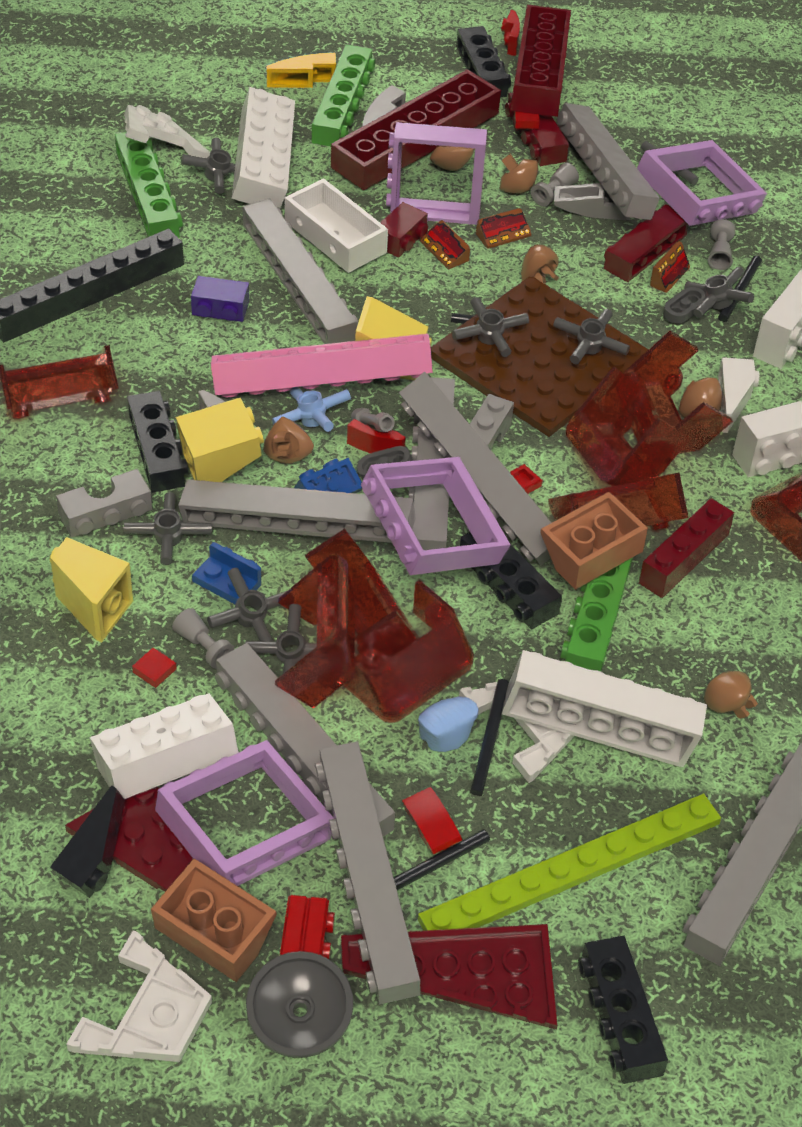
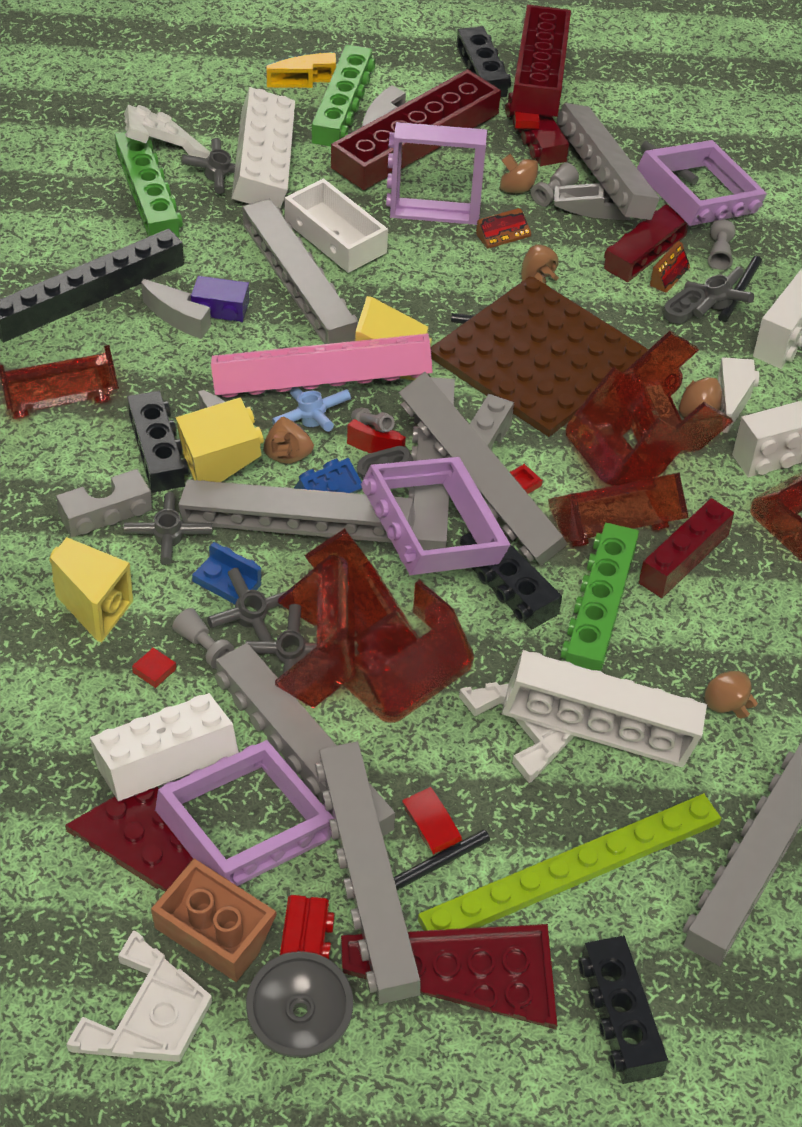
black slope [50,785,125,898] -> none
dark red brick [380,202,429,258] -> none
light blue hair [418,696,479,752] -> none
slope [420,220,470,270] -> none
medium nougat piece [430,146,475,171] -> none
dark grey bar [452,297,529,357] -> none
black bar [470,679,509,796] -> none
red slope [501,10,520,56] -> none
nougat slope [540,492,648,590] -> none
dark grey bar [553,309,630,364] -> none
none -> light grey slope [141,279,211,339]

